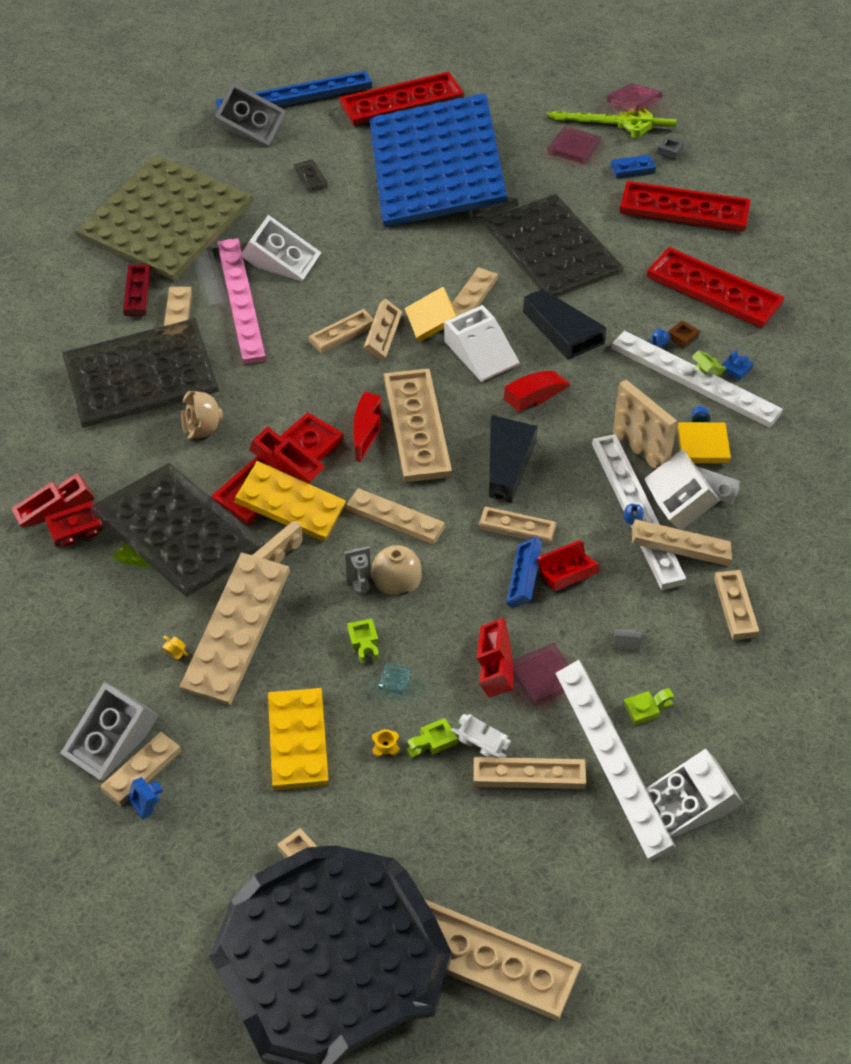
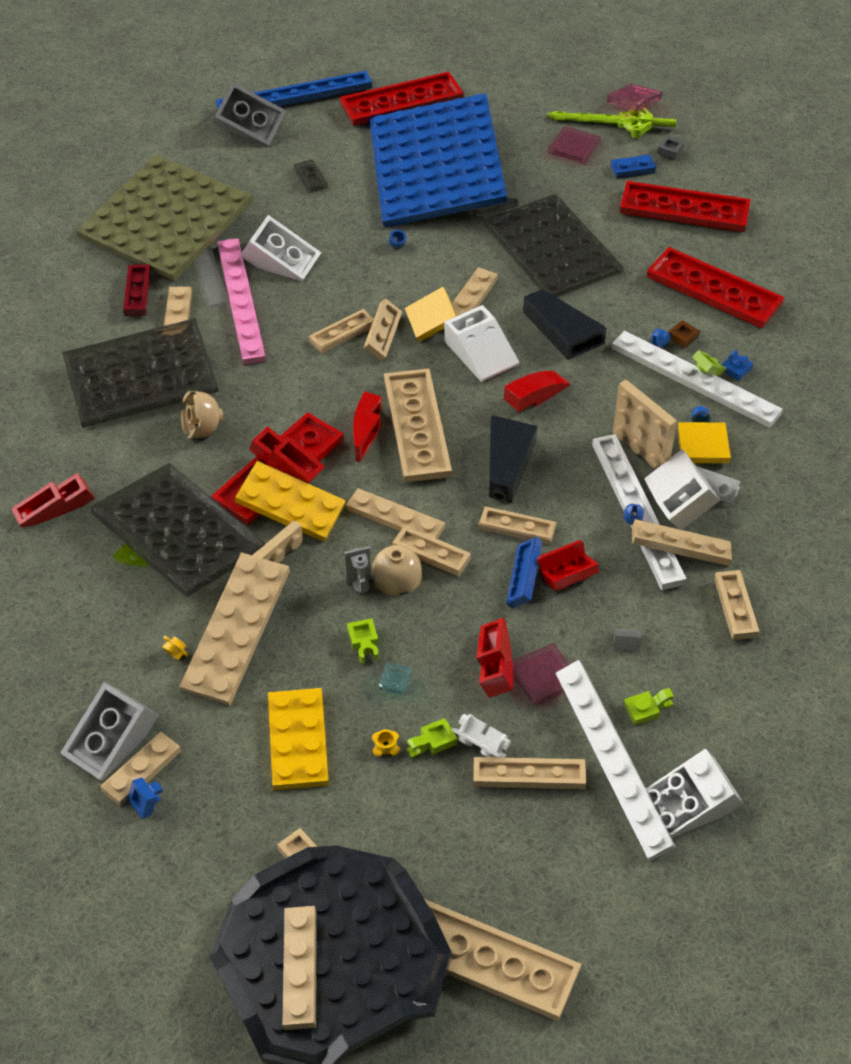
red bracket [45,501,103,547] -> none
none -> tan plate [283,906,316,1030]
none -> blue hinge [389,229,407,249]
none -> tan plate [392,525,471,577]

